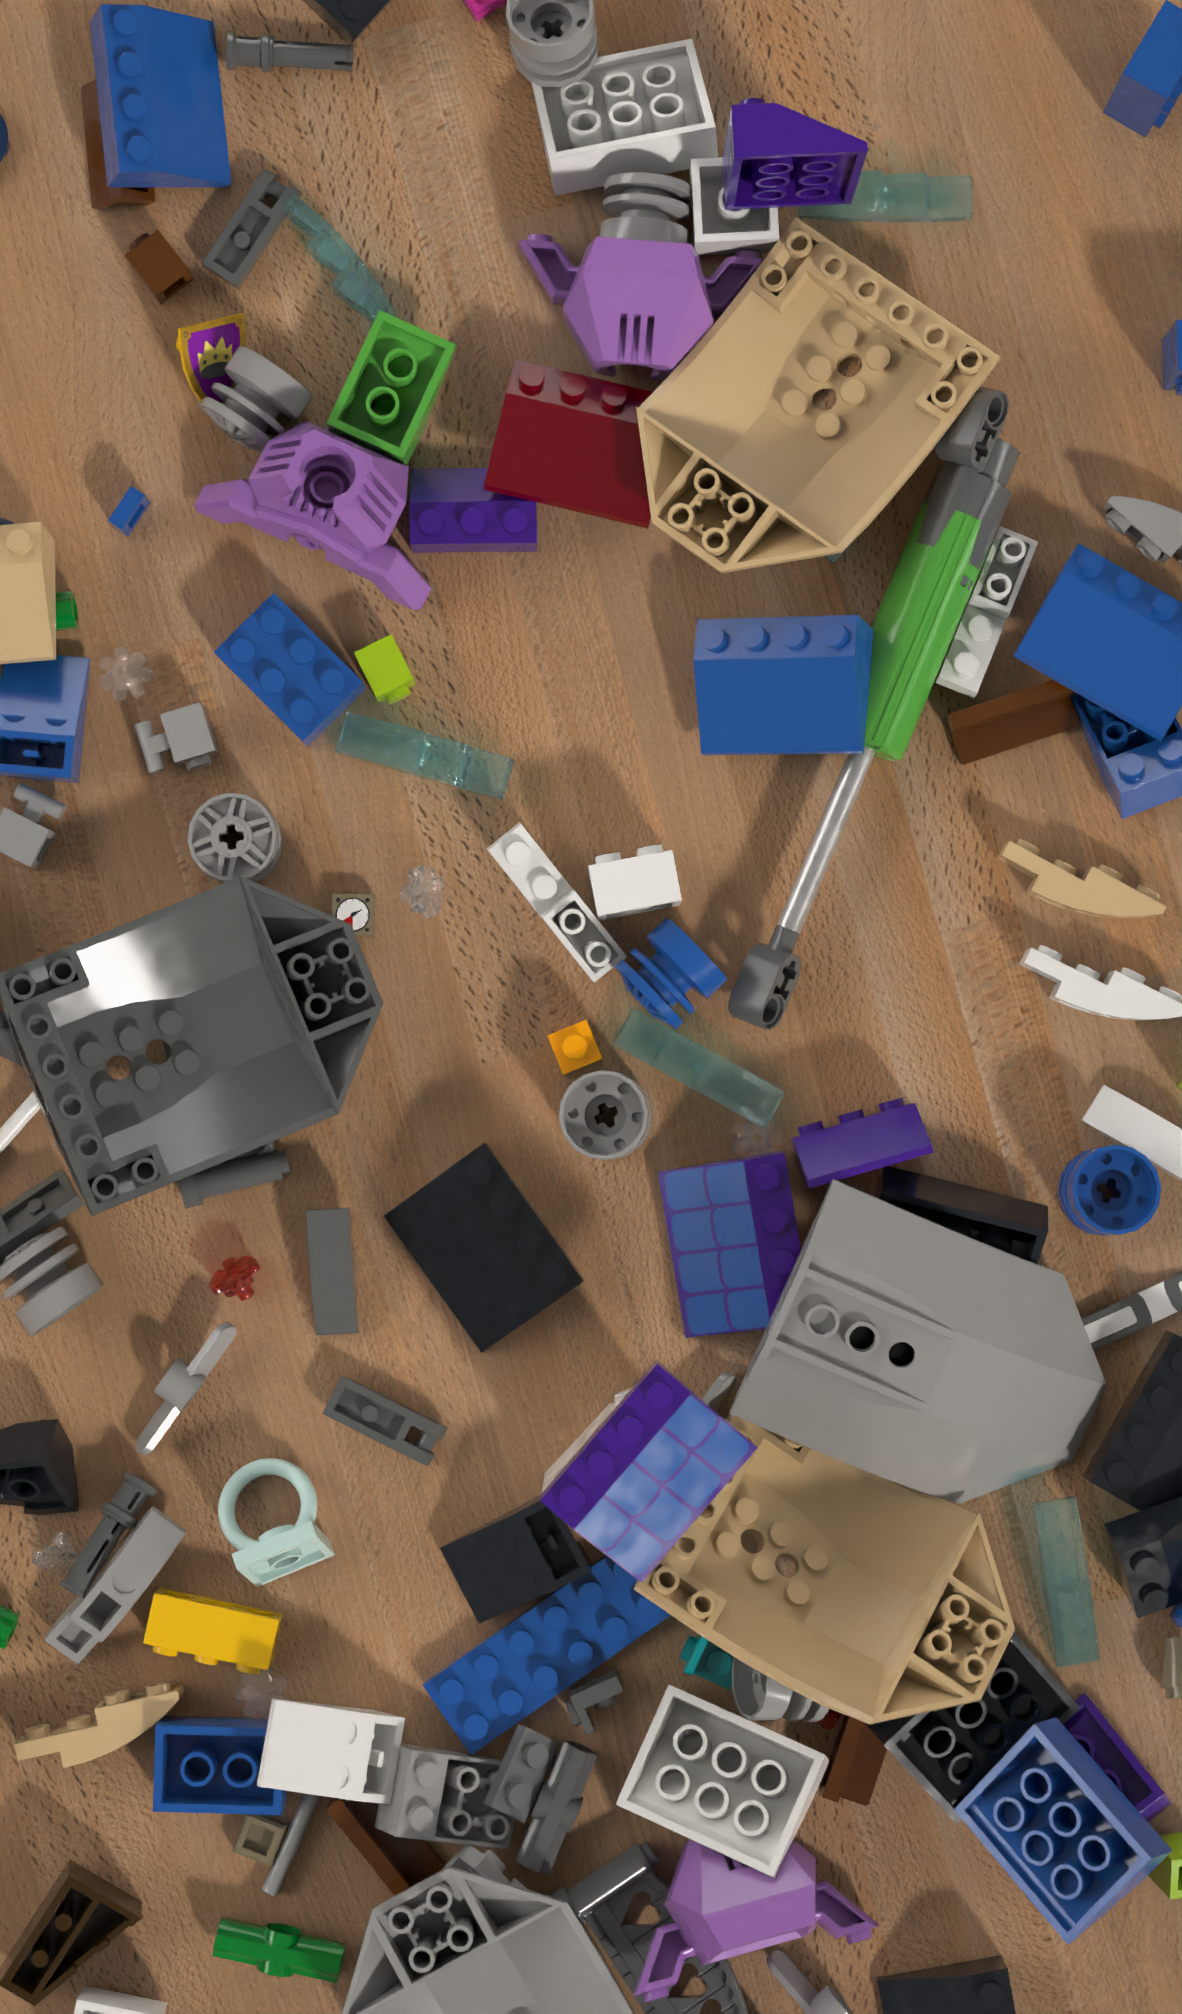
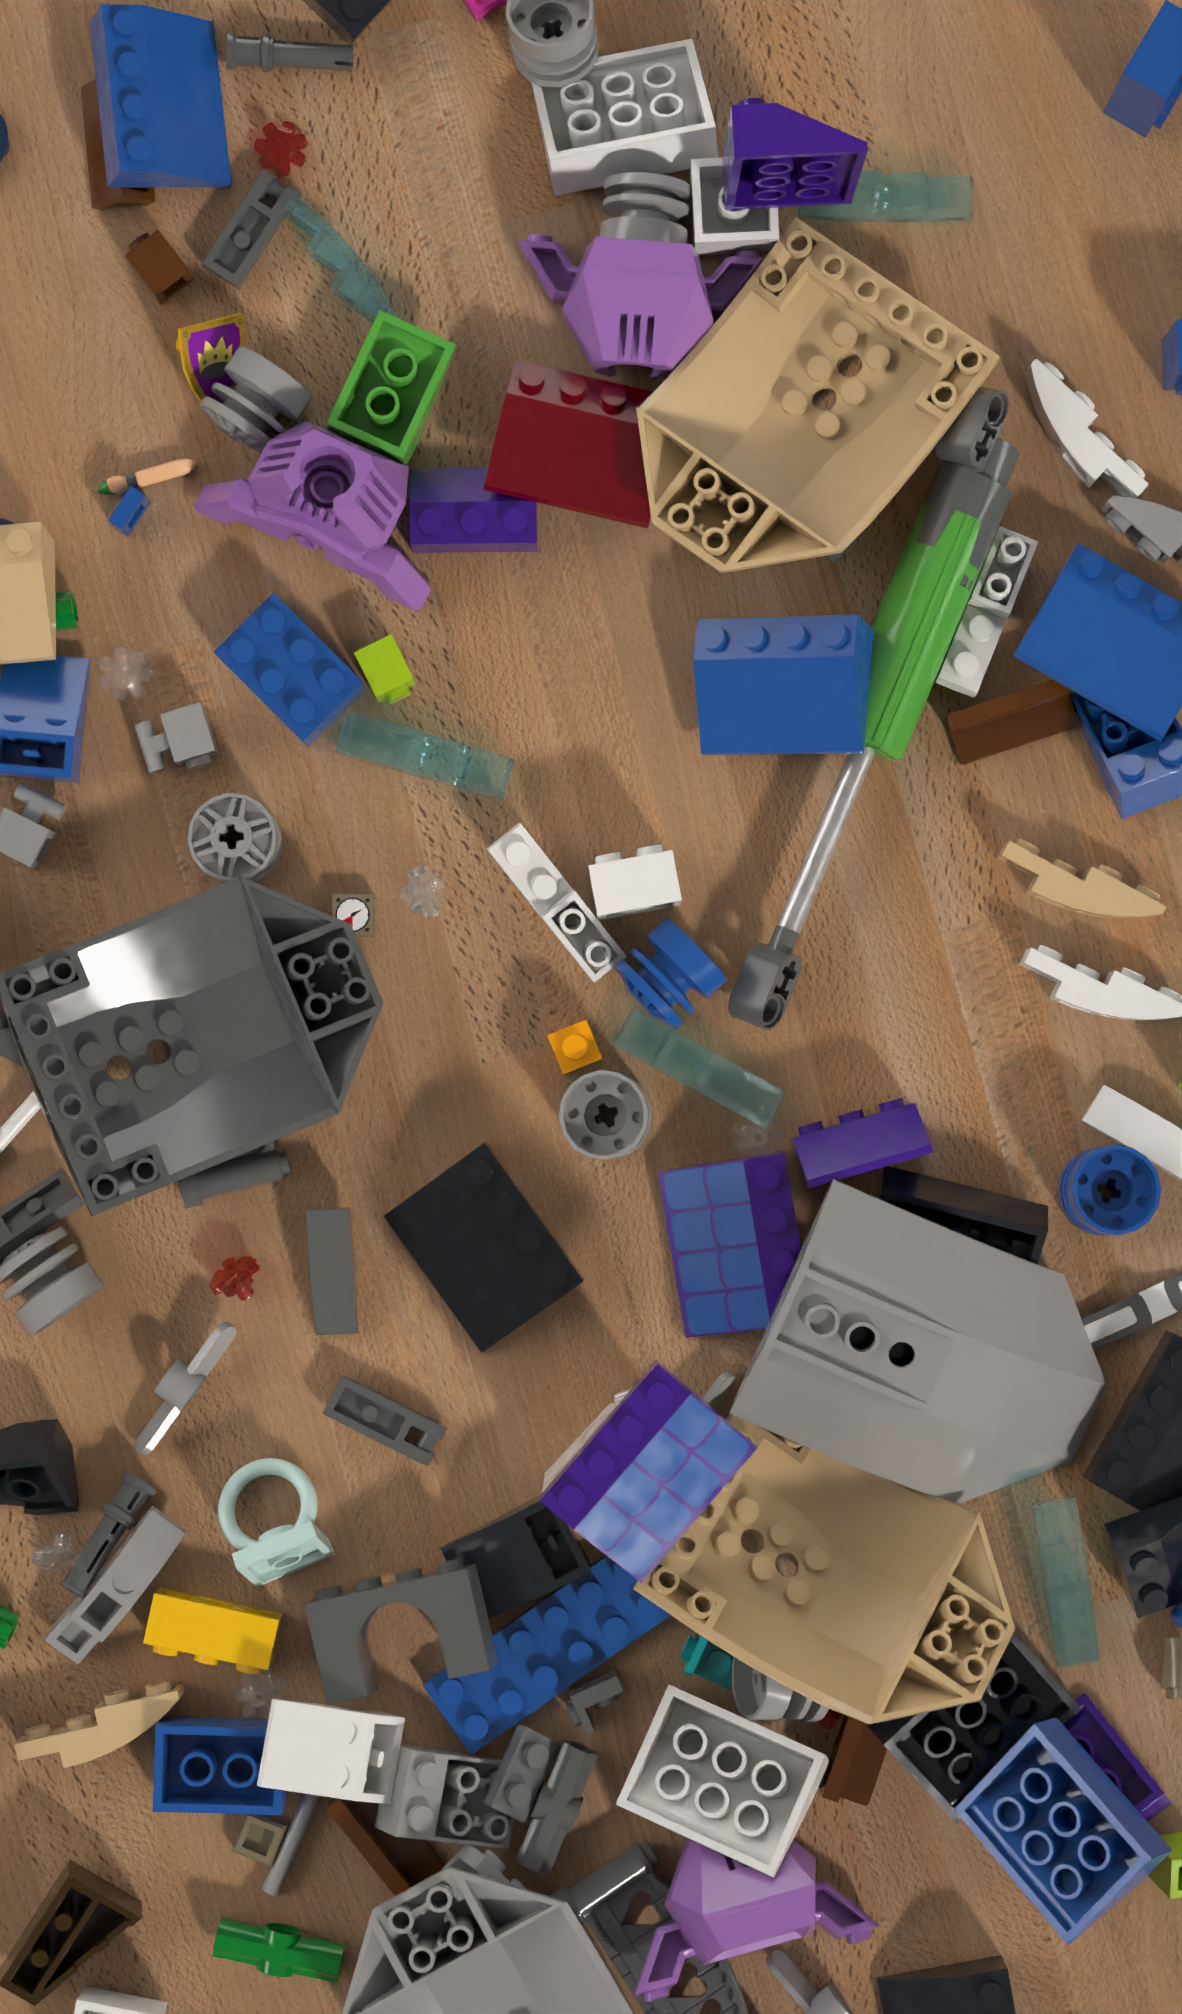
none -> light nougat piece [97,458,197,495]
none -> clear red plant [254,121,308,176]
none -> dark grey arch [305,1559,498,1705]
none -> white slope [1025,358,1149,498]

